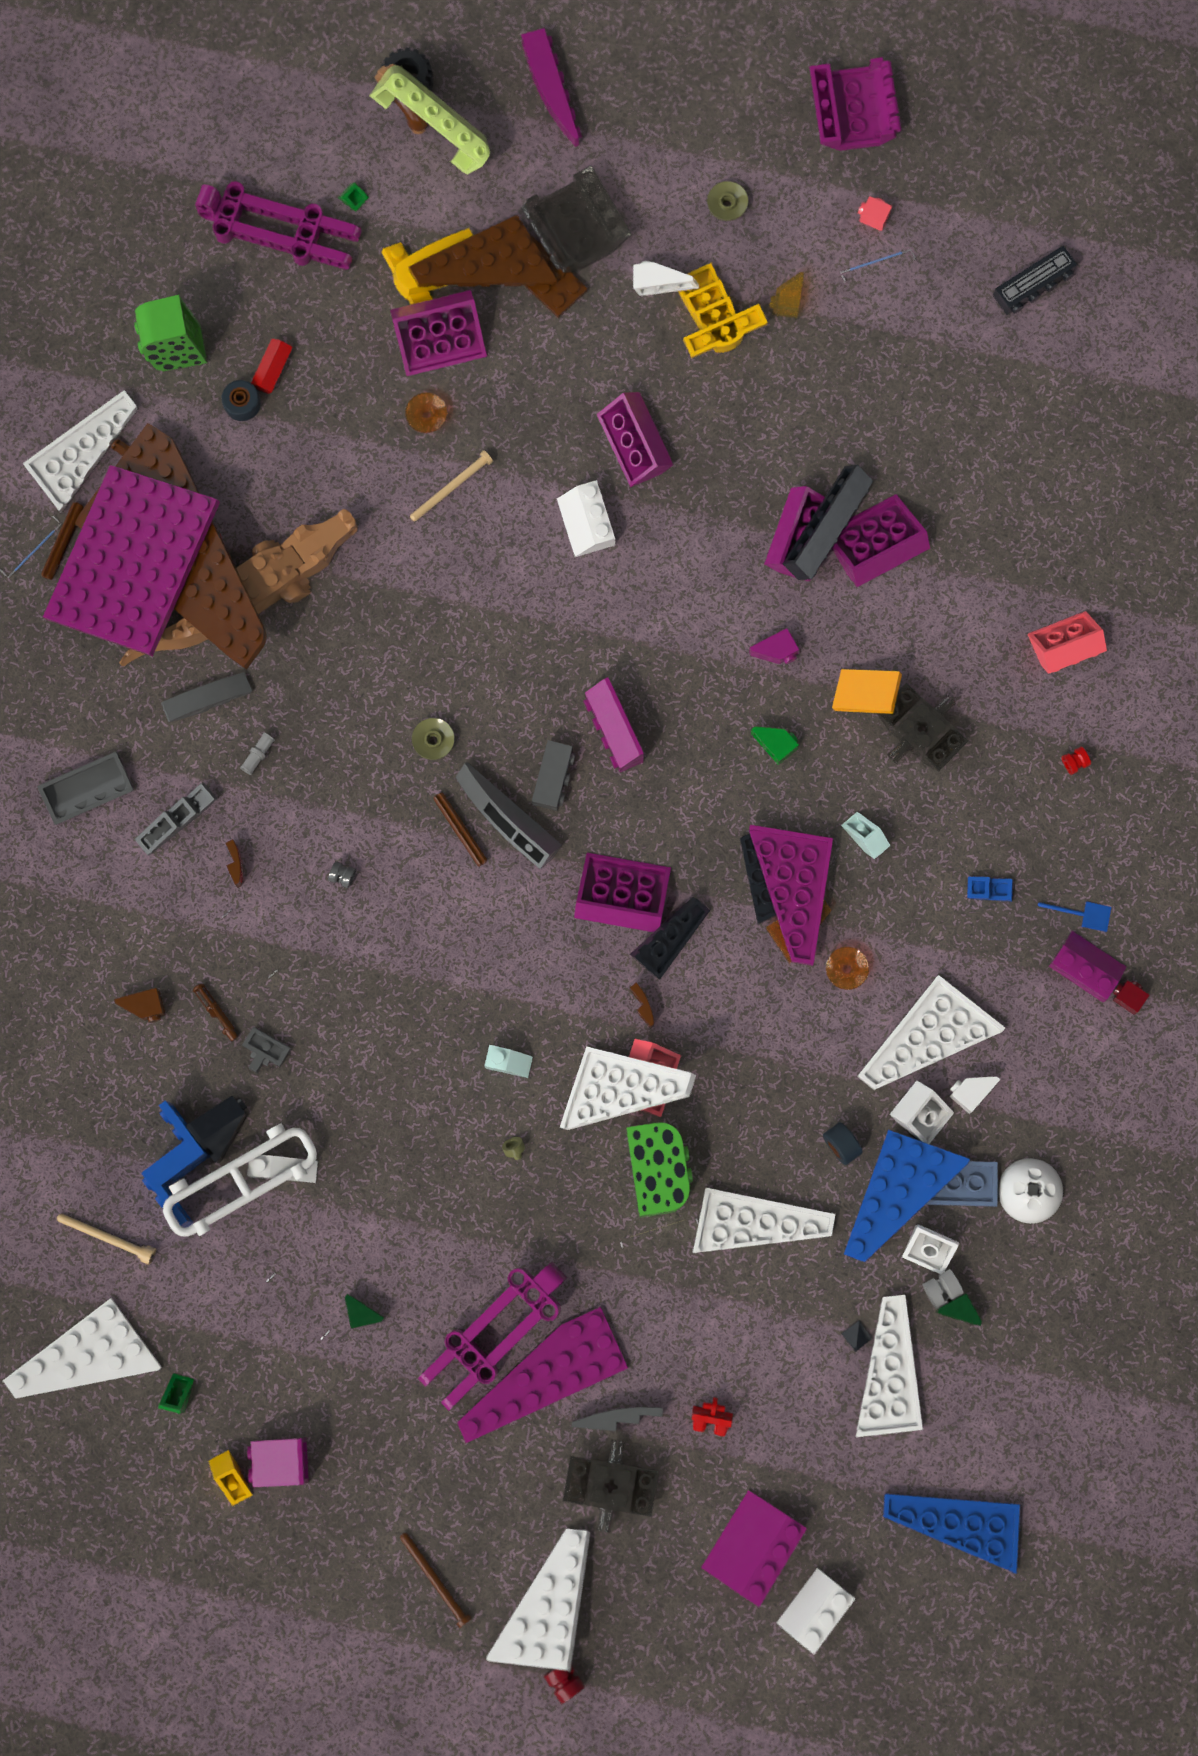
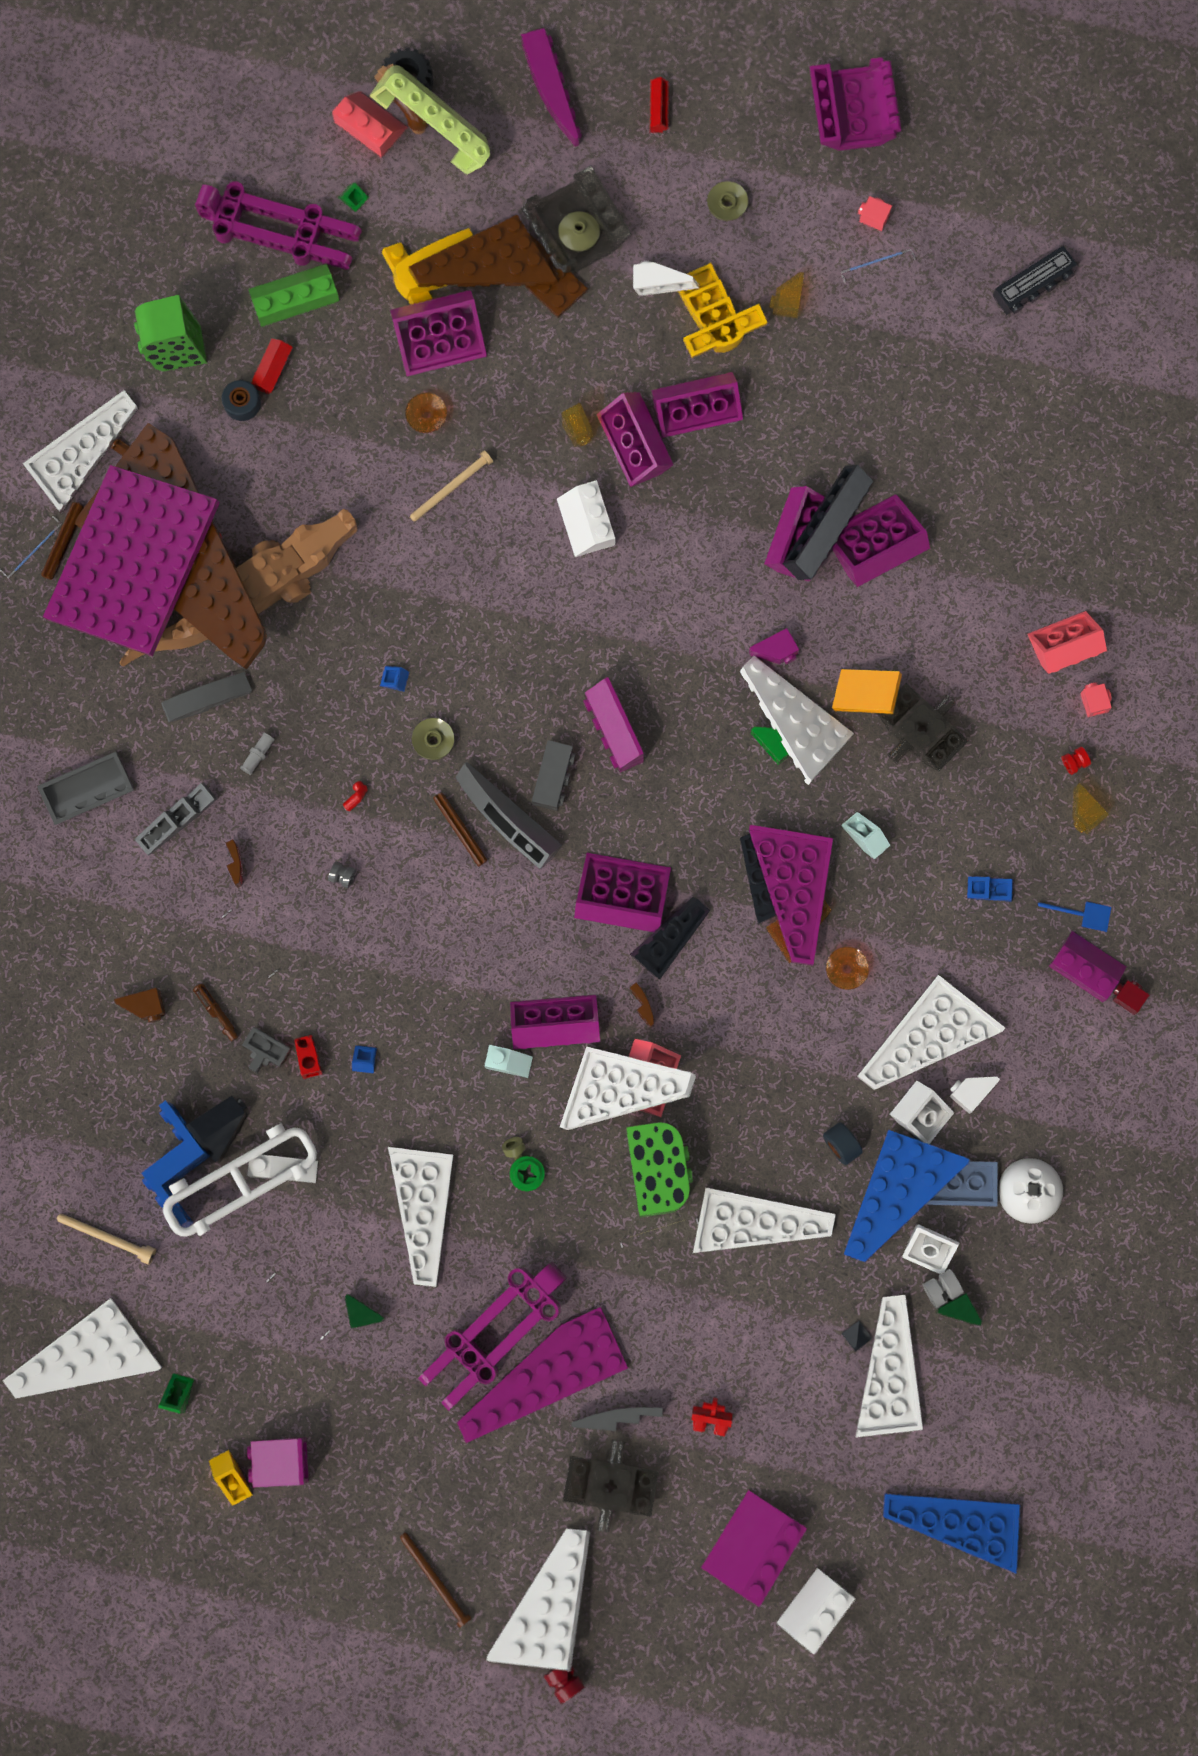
none -> bright green slope [248,263,339,327]
none -> red leg [295,1035,323,1079]
none -> coral slope [332,92,407,157]
none -> red arm [343,781,367,812]
none -> blue slope [352,1045,377,1073]
none -> blue slope [380,666,409,692]
none -> white wing [388,1147,454,1287]
none -> magenta slope [510,995,600,1049]
none -> green gear [510,1156,545,1191]
none -> olive dish [559,212,600,251]
none -> clear yellow slope [561,403,593,447]
none -> red piece [650,77,669,133]
none -> magenta slope [651,372,743,438]
none -> white wing [740,656,854,785]
none -> clear yellow slope [1072,783,1109,835]
none -> coral brick [1080,683,1112,717]

